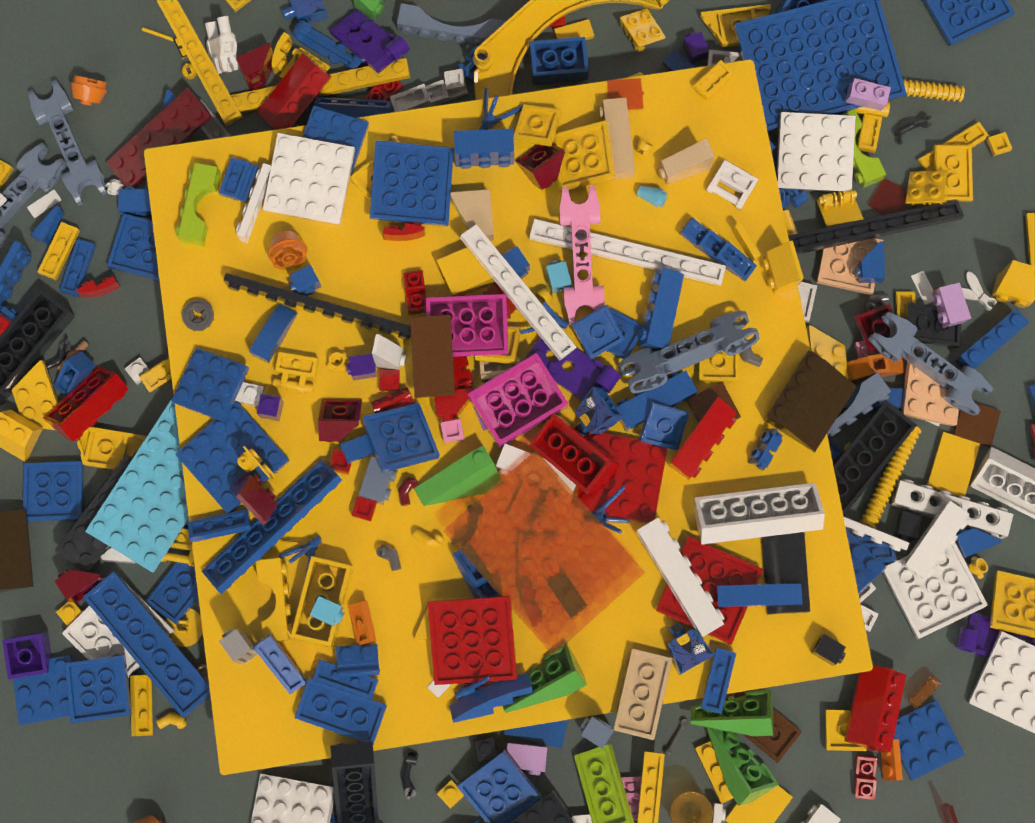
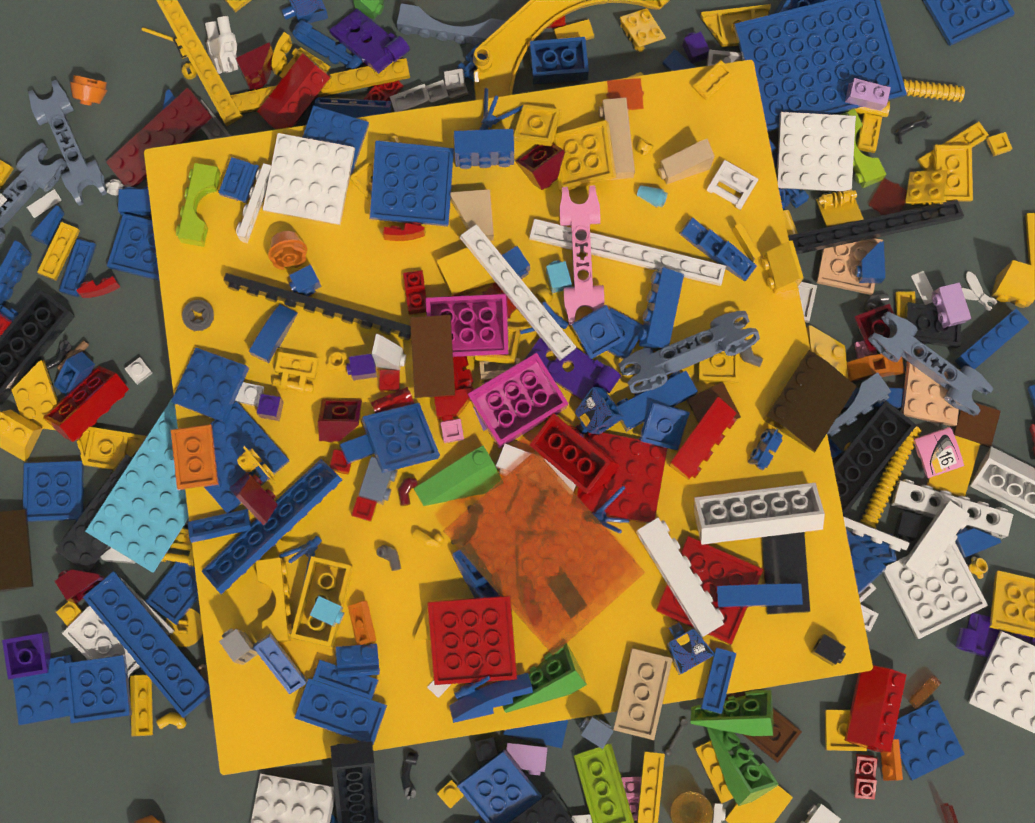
yellow plate [139,357,172,393] -> none
none -> orange tile [171,424,219,490]
none -> bright pink slope [914,427,964,478]

